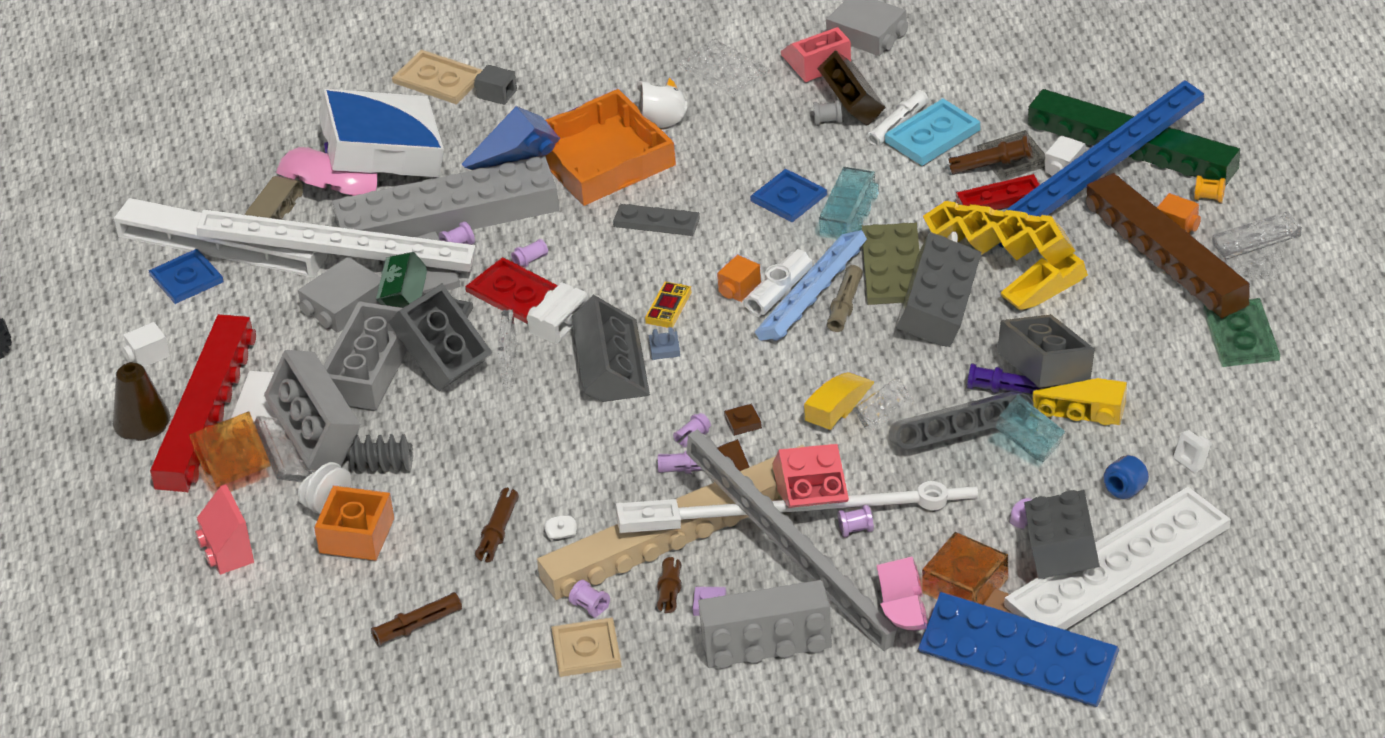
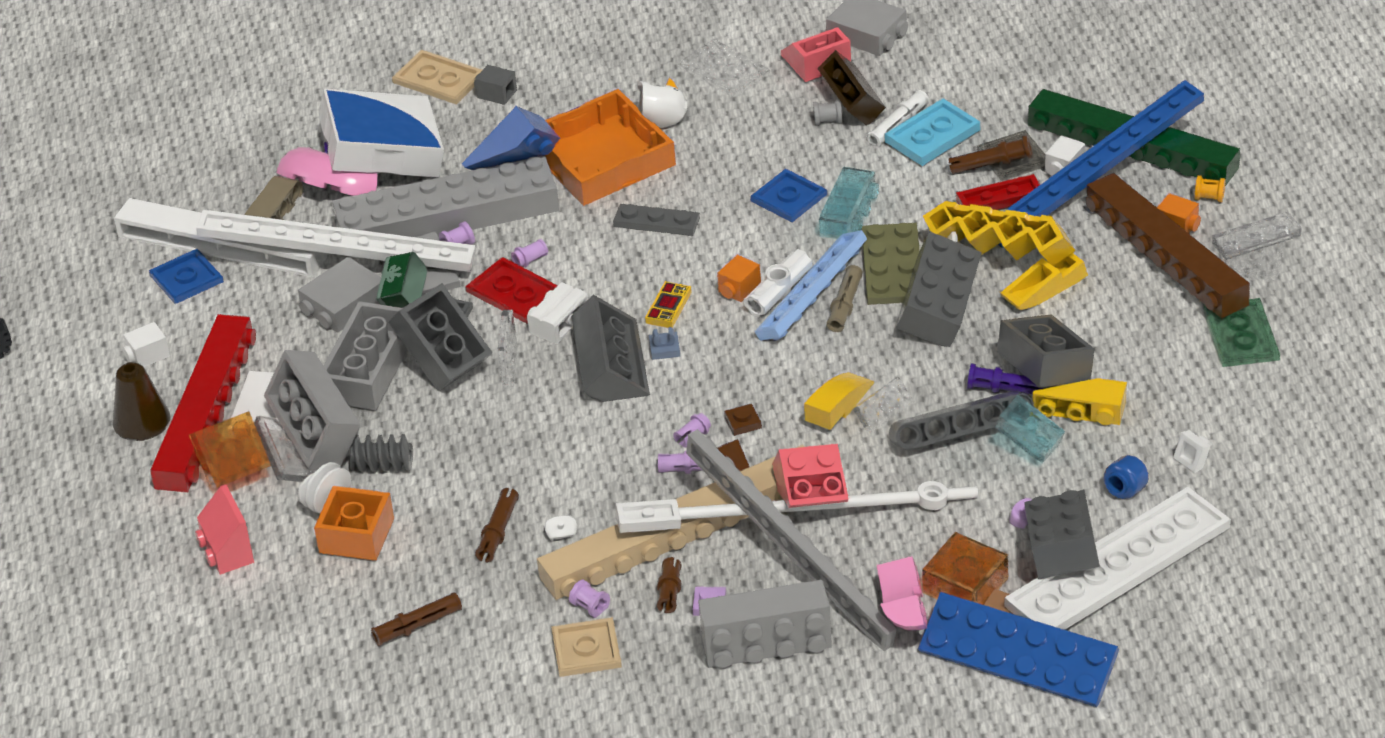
lavender bush [837,505,874,537] -> none

